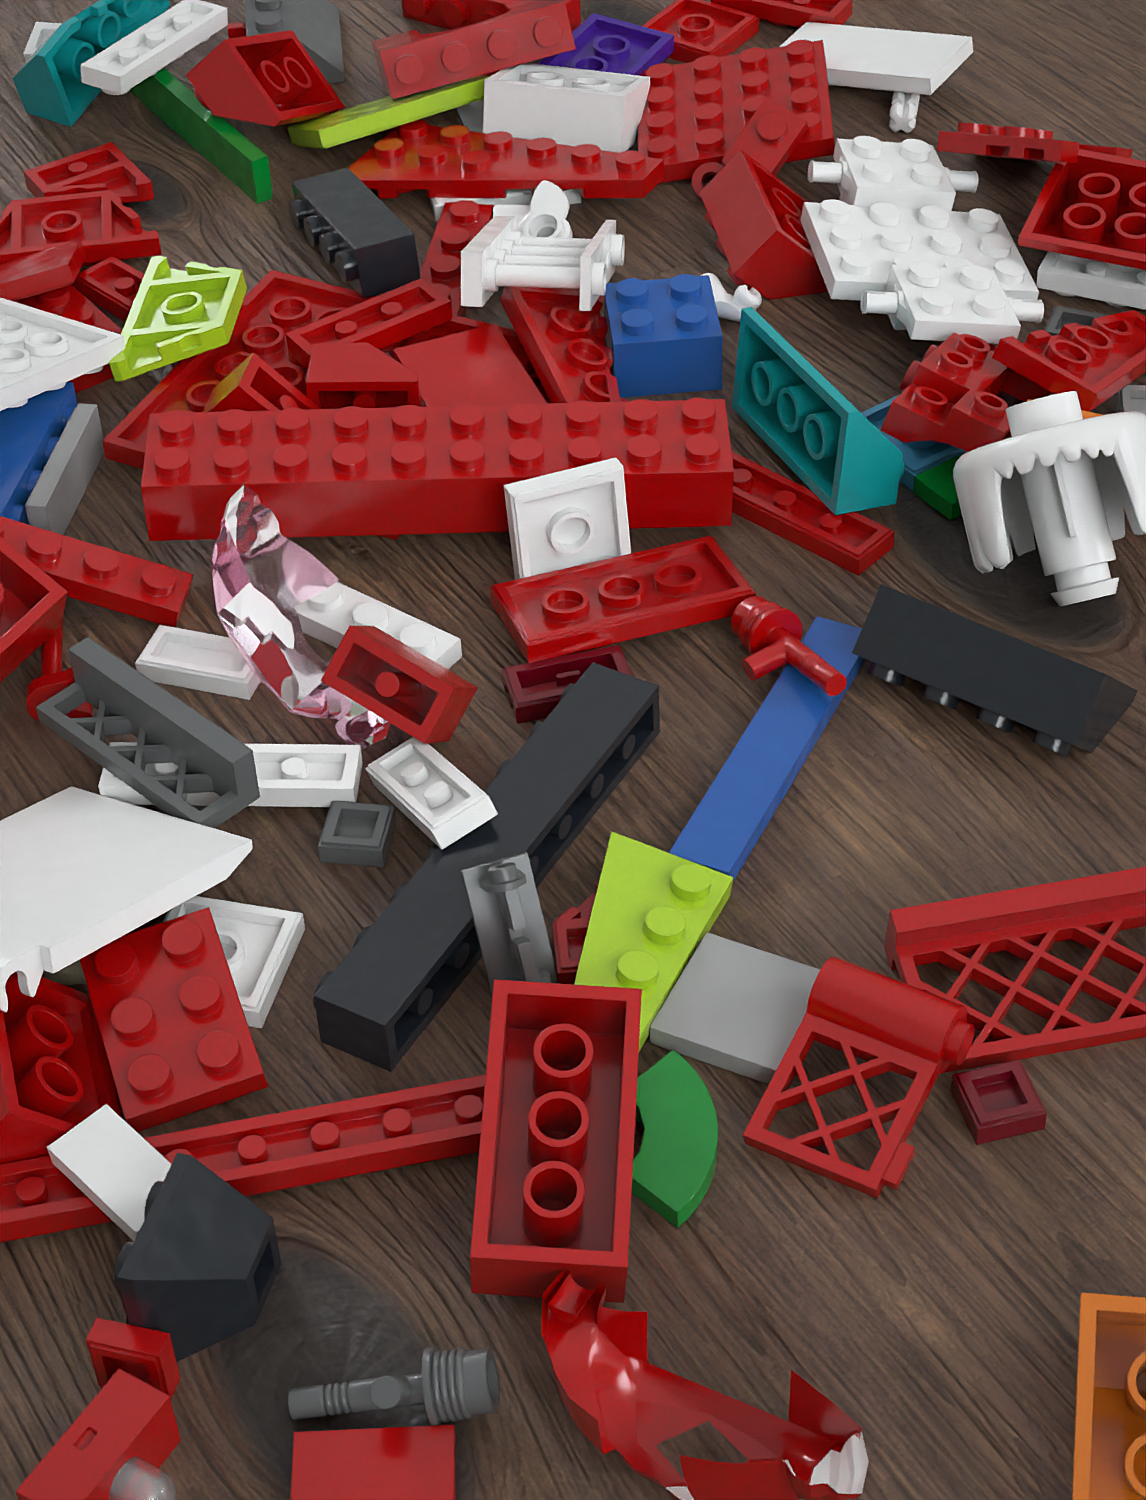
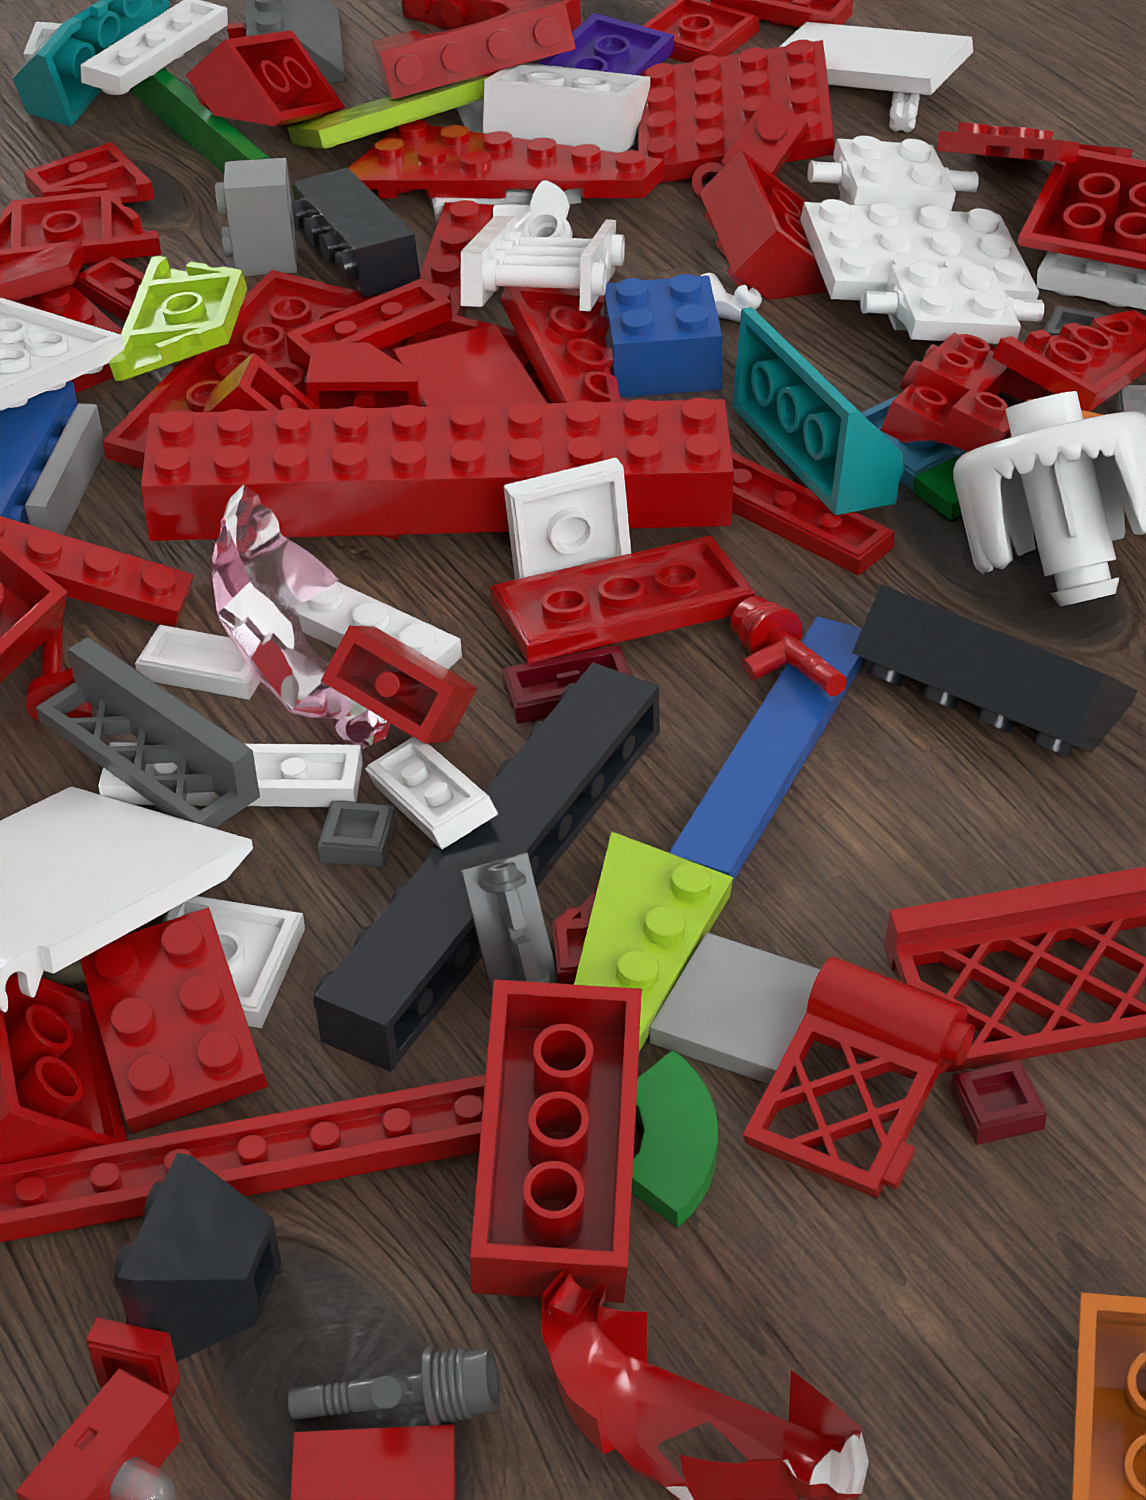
white tile [47,1104,171,1241] -> none
none -> light grey brick [215,158,297,276]

